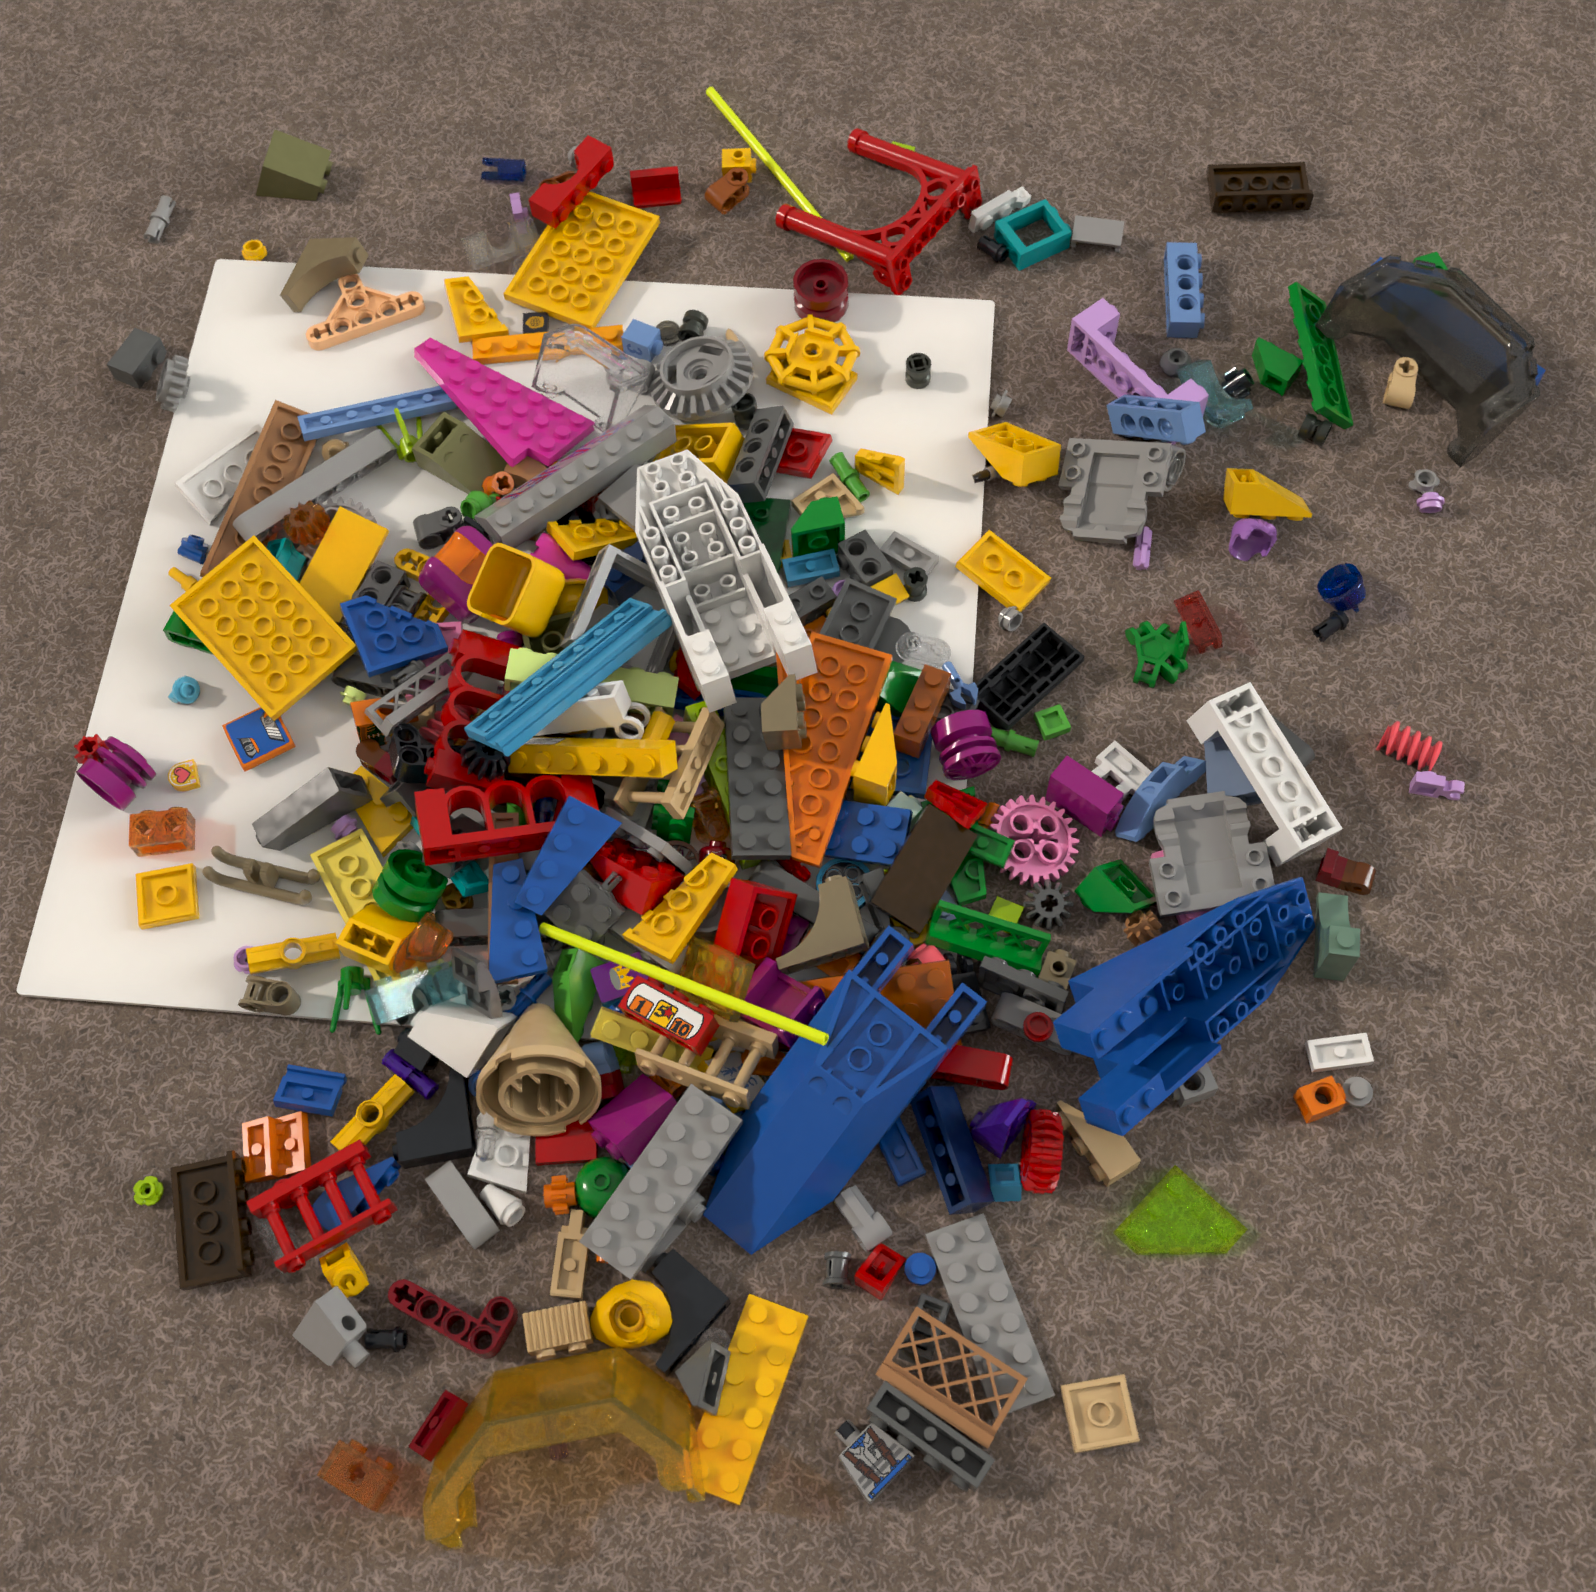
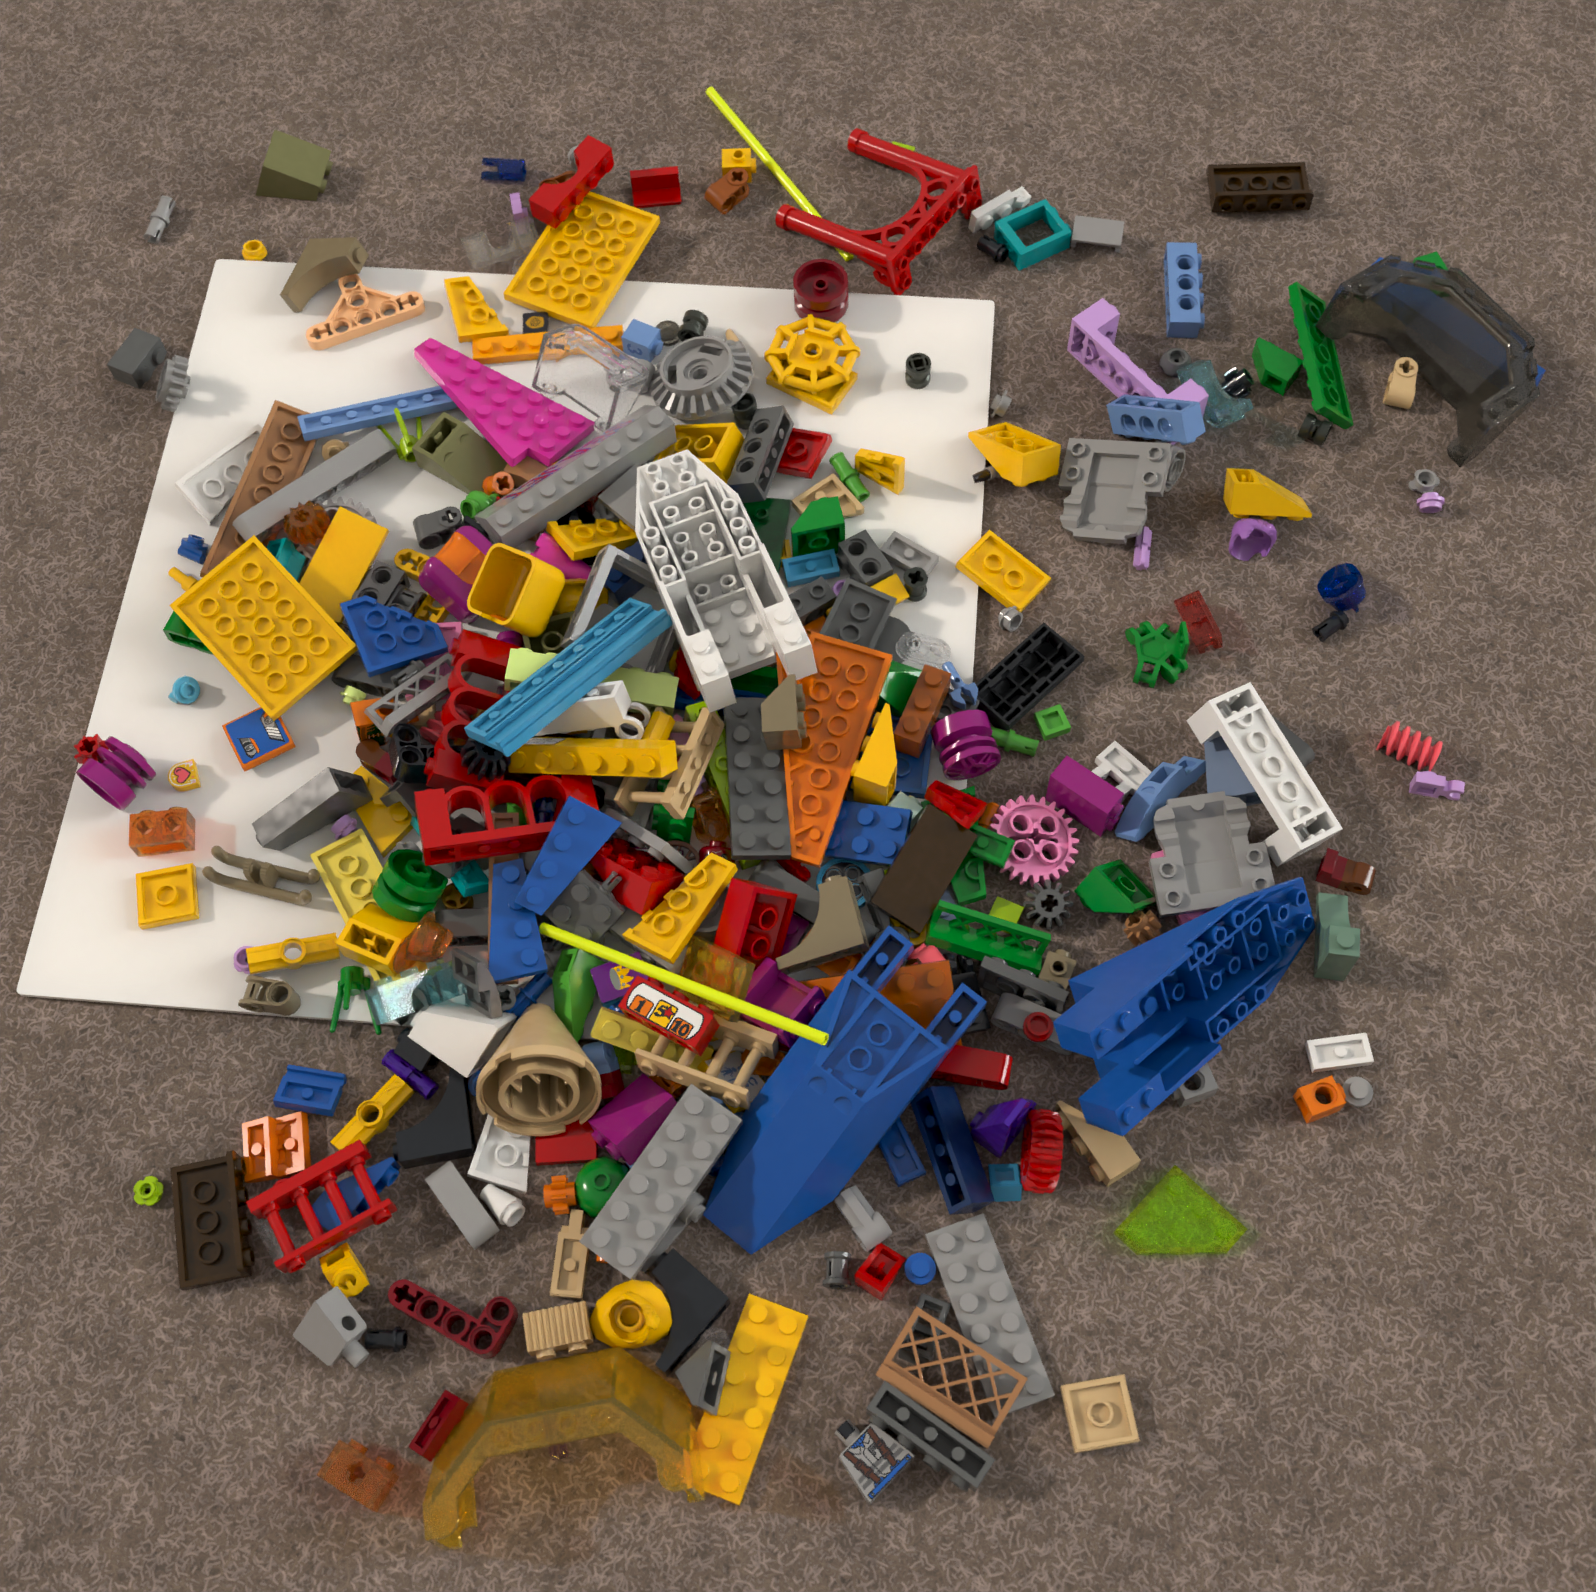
clear axle [475,1112,500,1162] -> none

